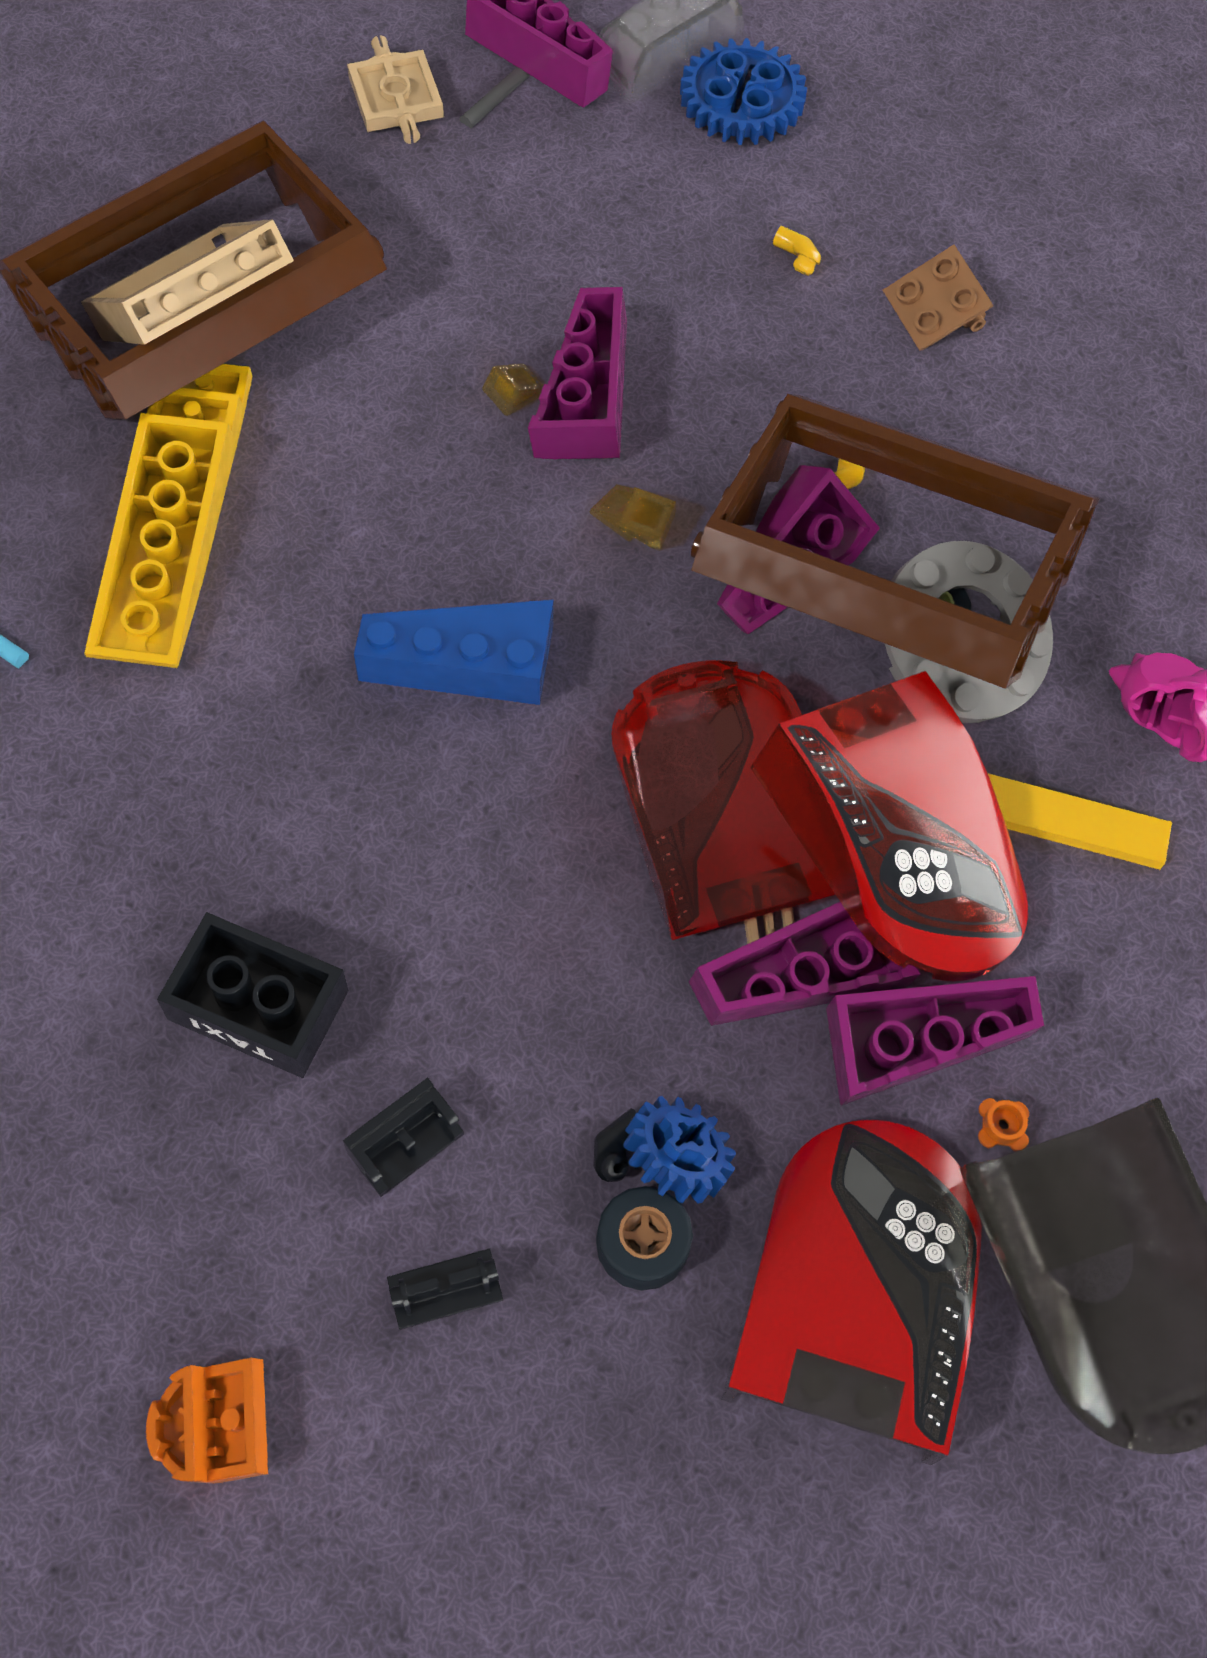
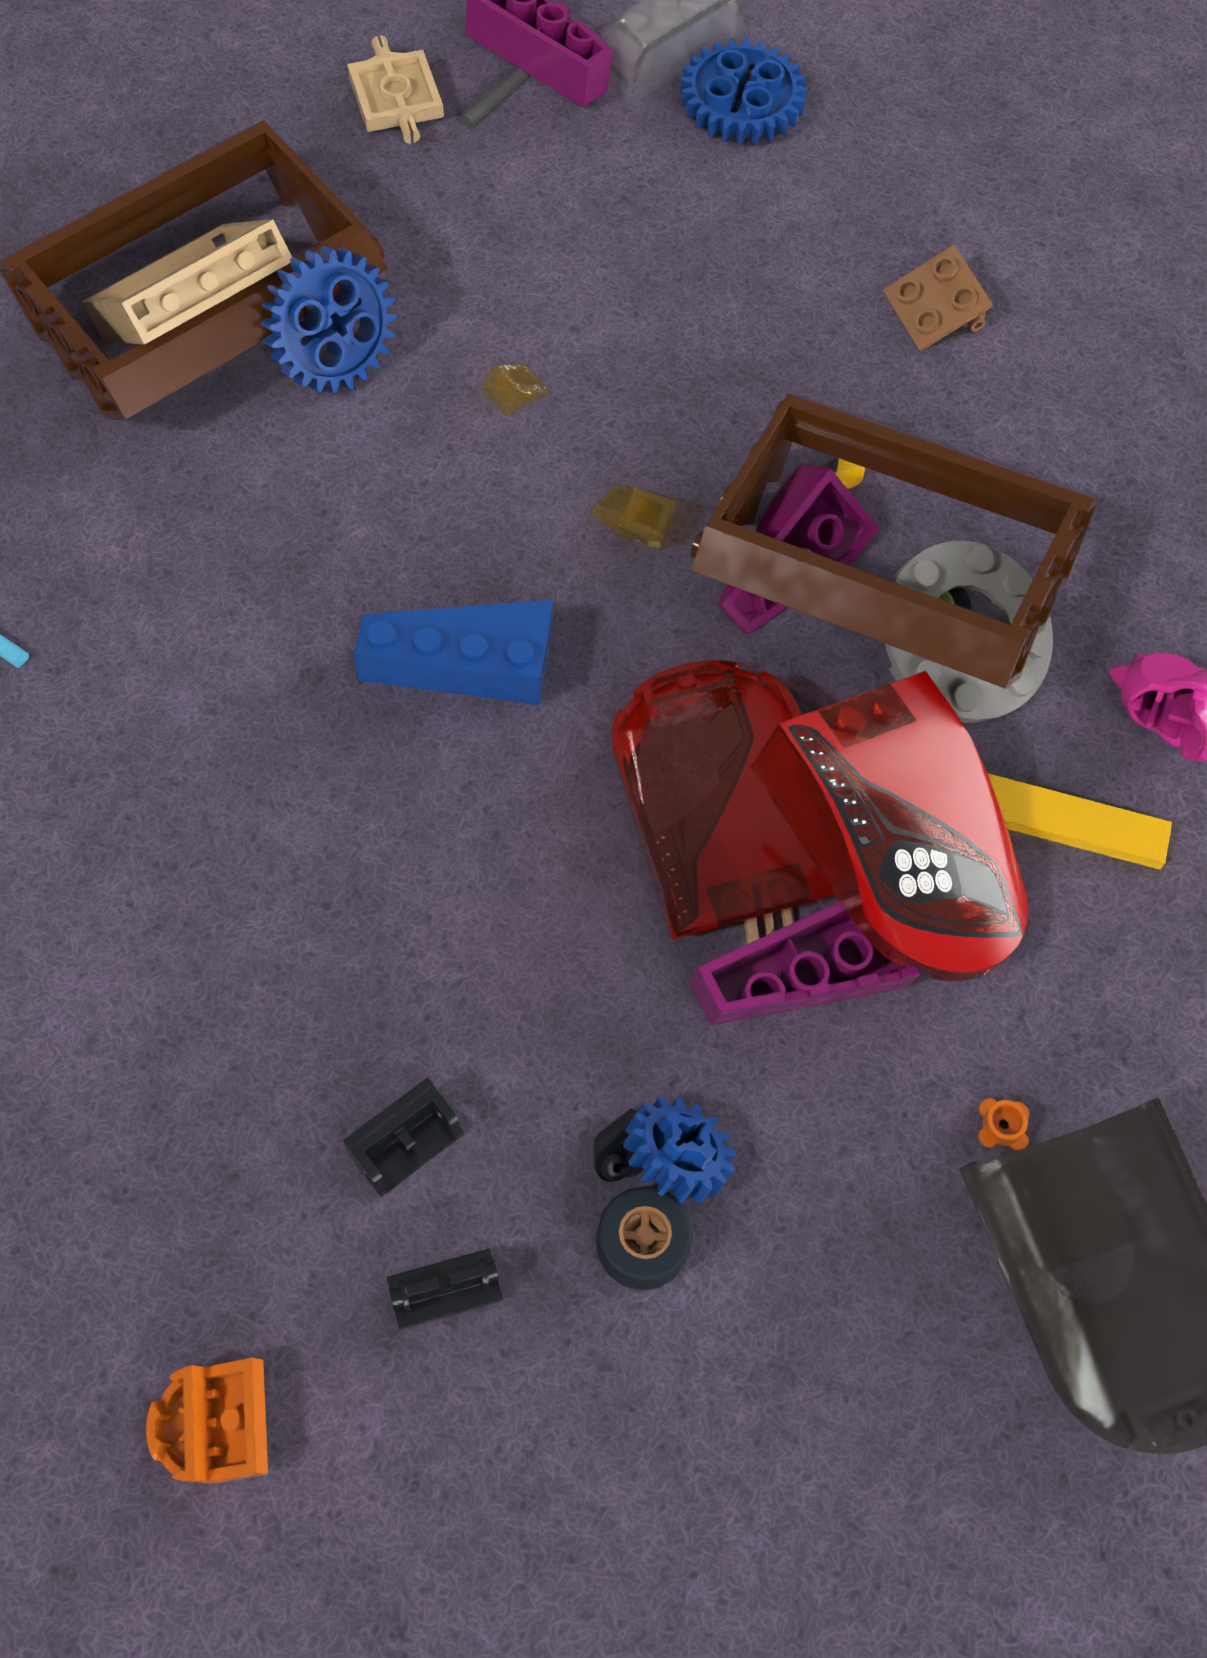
yellow slope [84,364,253,668] -> none
black brick [157,912,349,1078] -> none
magenta wedge [528,287,627,459] -> none
windscreen [721,1120,982,1465] -> none
yellow arm [773,226,821,276] -> none
magenta wedge [826,976,1044,1106] -> none
none -> blue gear [260,246,397,393]

